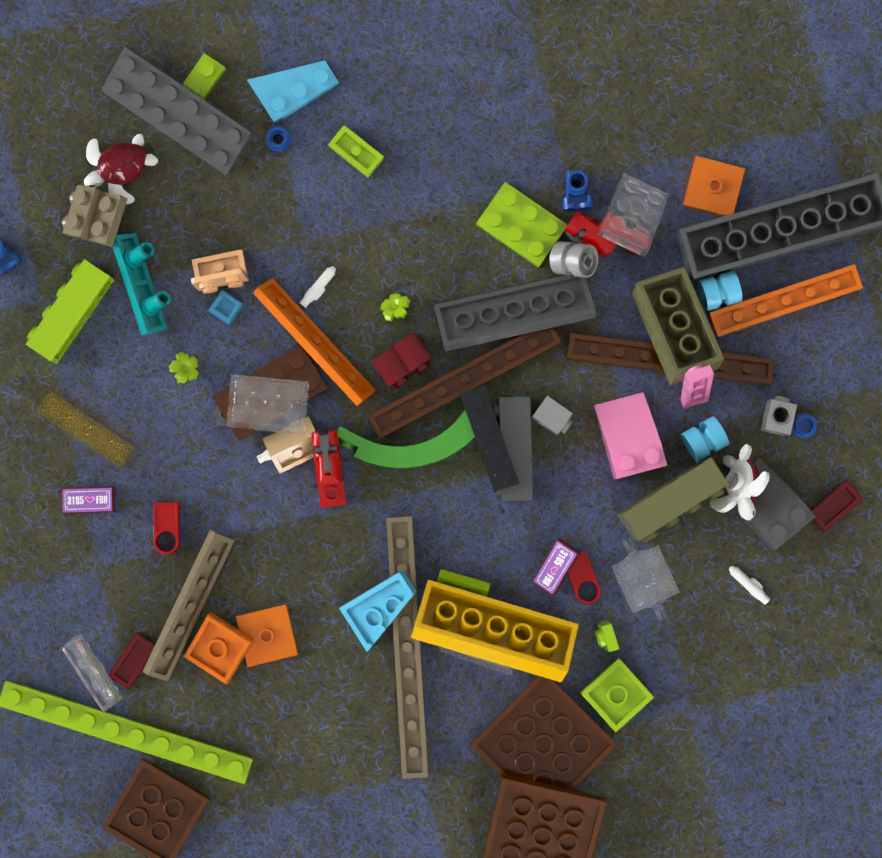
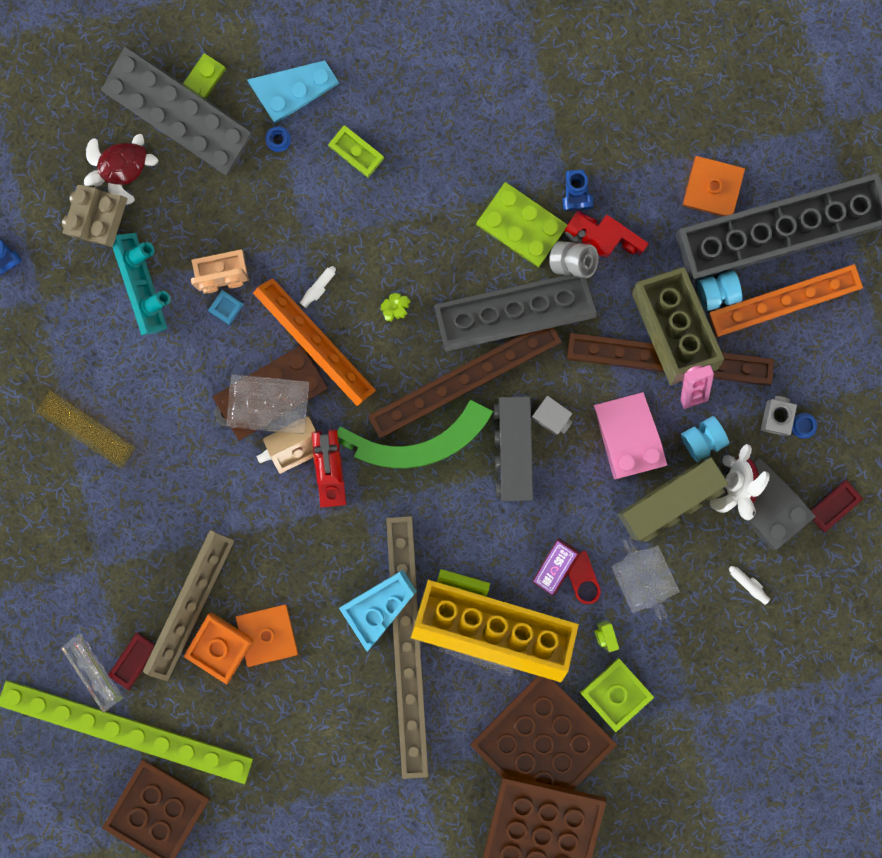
lime brick [26,259,114,364] -> none
medium lavender tile [61,486,115,514] -> none
red piece [153,503,181,554] -> none
lime plant [168,352,199,384] -> none
dark red brick [372,332,432,388] -> none
black plate [460,385,519,493] -> none
clear plate [598,173,670,257] -> none

